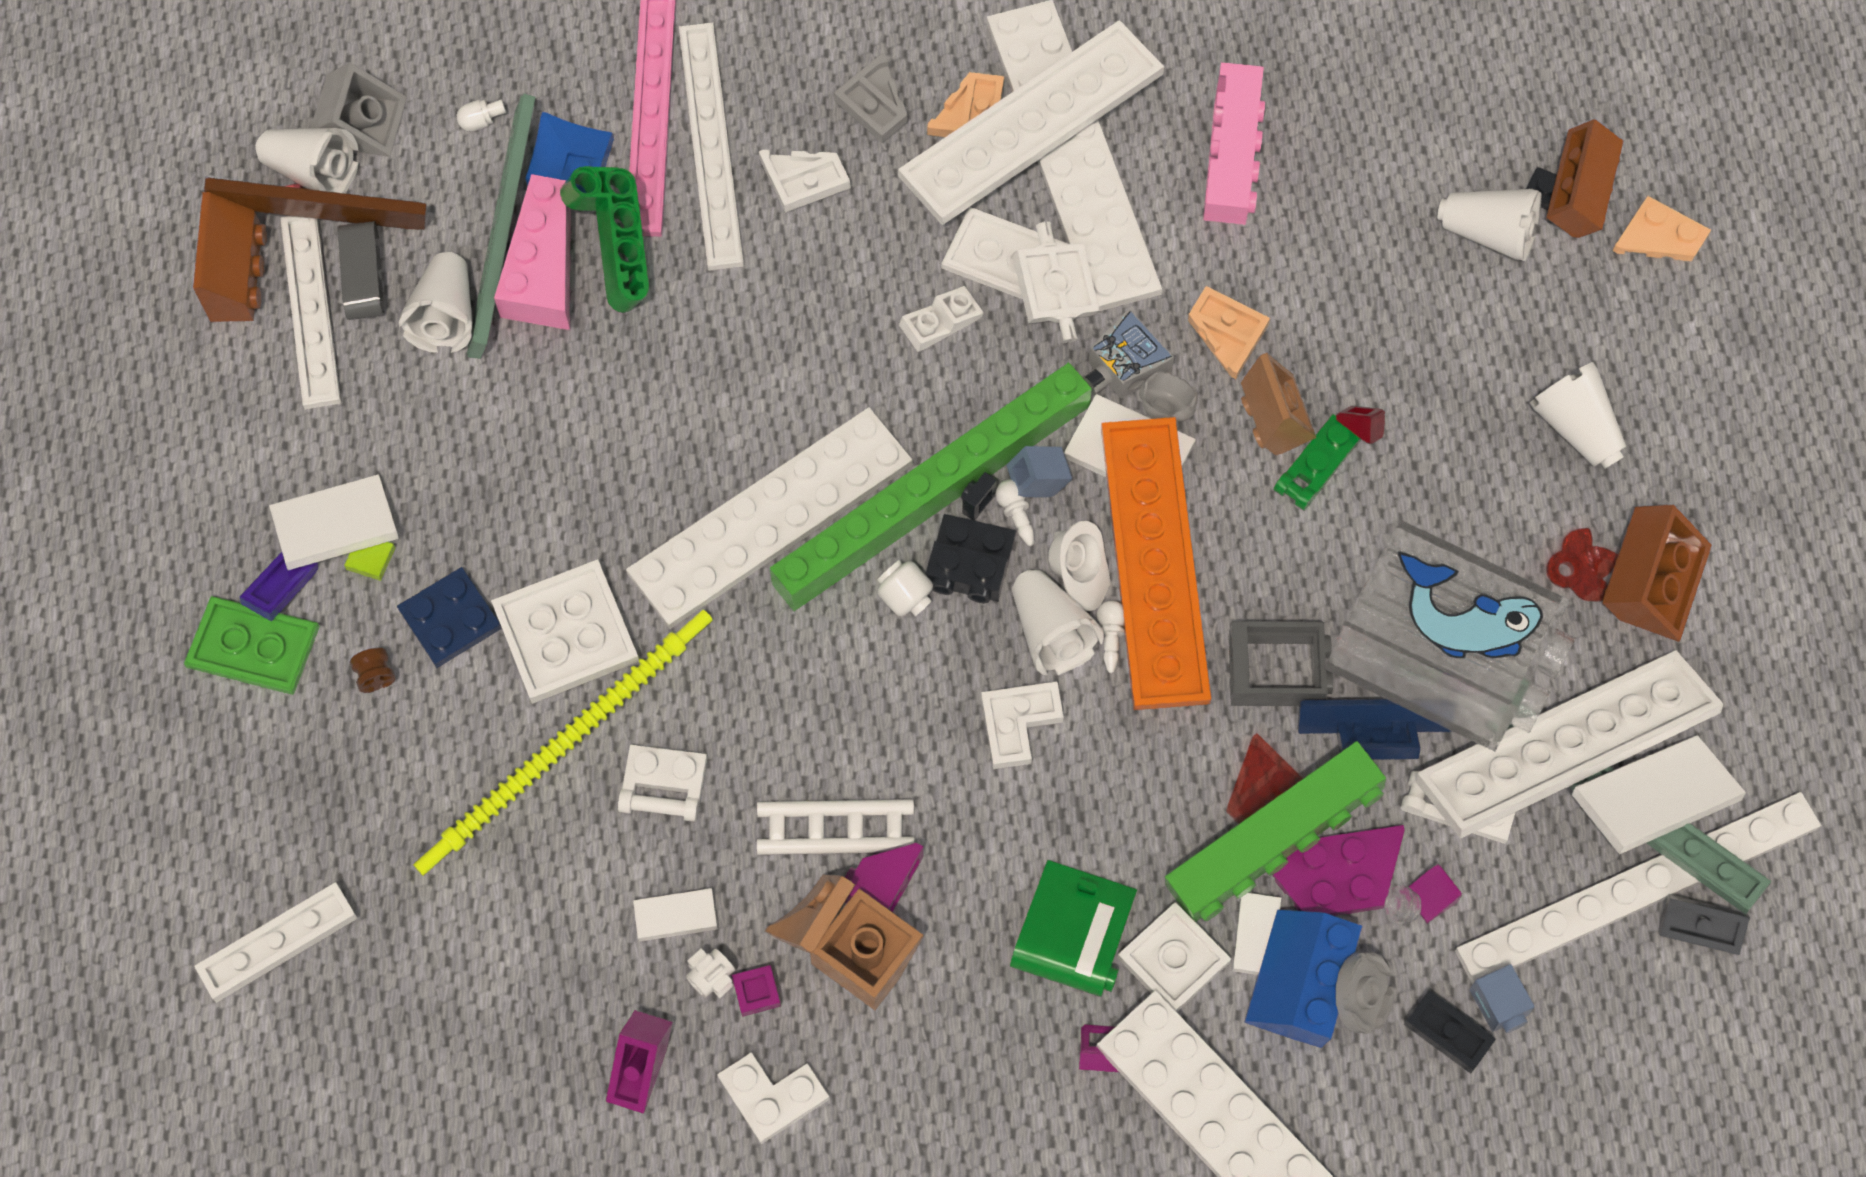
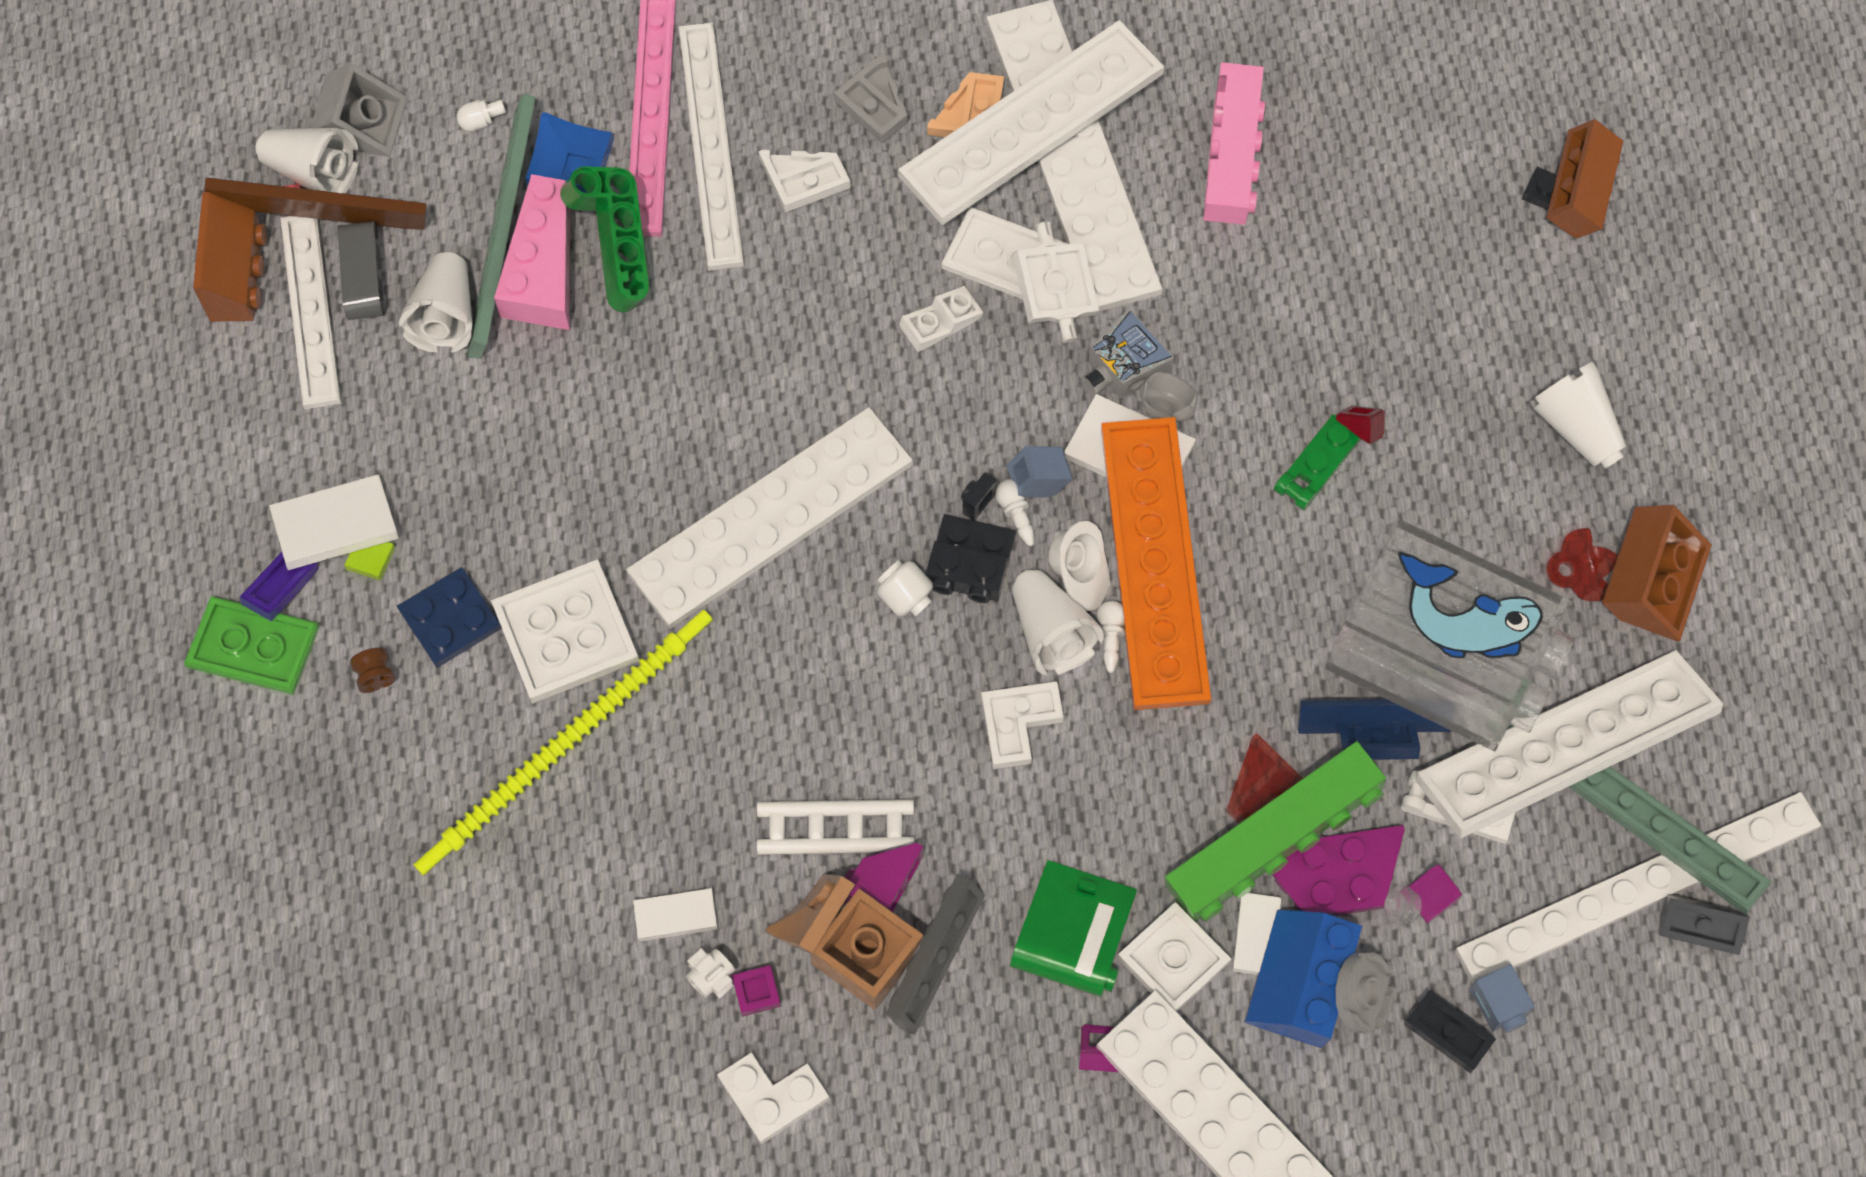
white plate [194,882,358,1003] -> none
magenta slope [606,1010,673,1114] -> none
white plate [618,745,707,822] -> none
bright green brick [770,362,1092,612] -> none
light nougat wing [1188,286,1270,379] -> none
dark grey window [1228,621,1333,706] -> none
medium nougat slope [1241,352,1316,455] -> none
white cone [1437,189,1541,261] -> none
white tile [1572,735,1746,854] -> none
light nougat wing [1613,196,1711,261] -> none
none -> dark grey plate [886,874,985,1035]

